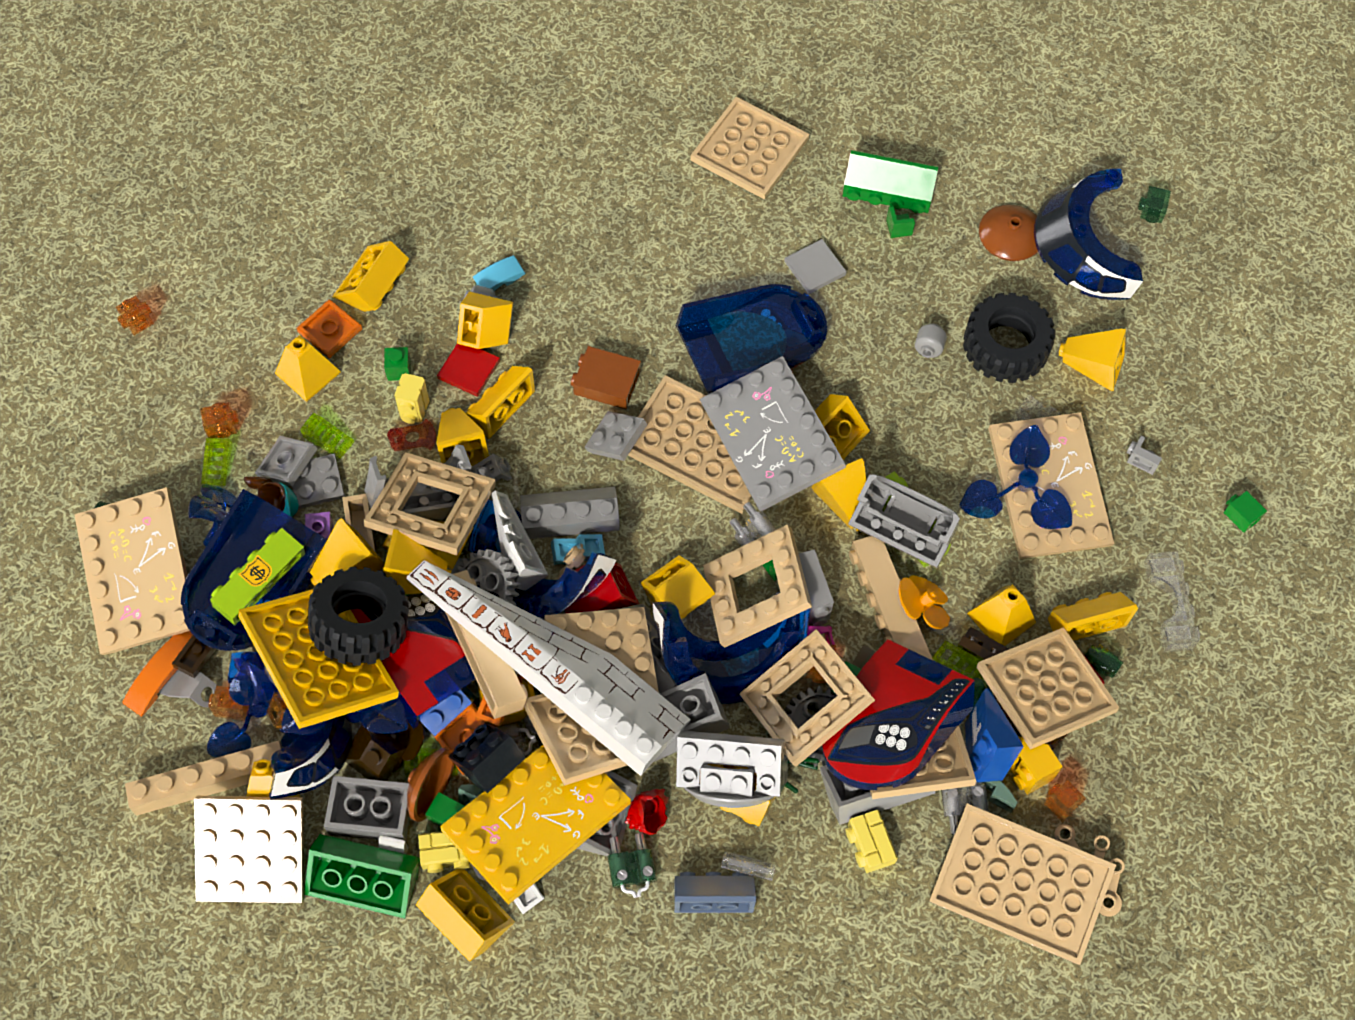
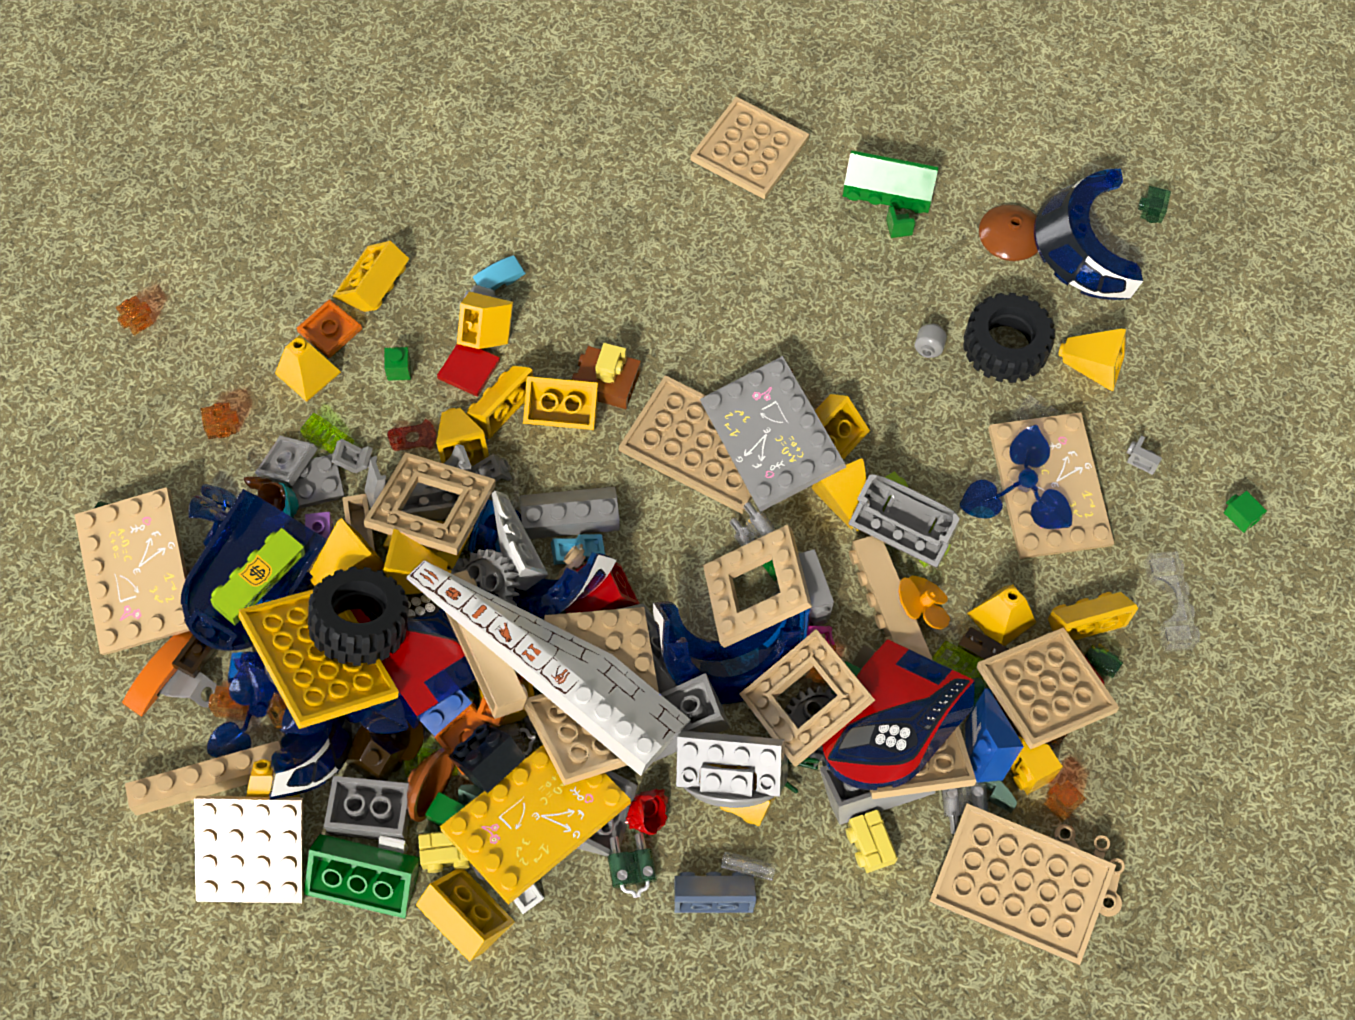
clear neon green slope [201,438,233,486] -> none
light yellow brick [394,373,430,424] -> none
light grey plate [585,411,647,461] -> none
yellow slope [641,555,715,622] -> none
clear blue windscreen [675,284,827,395] -> none
light grey tile [784,239,847,294] -> none
none -> light grey bracket [331,439,373,473]
none -> yellow slope [523,376,598,430]
none -> light yellow brick [596,343,626,383]

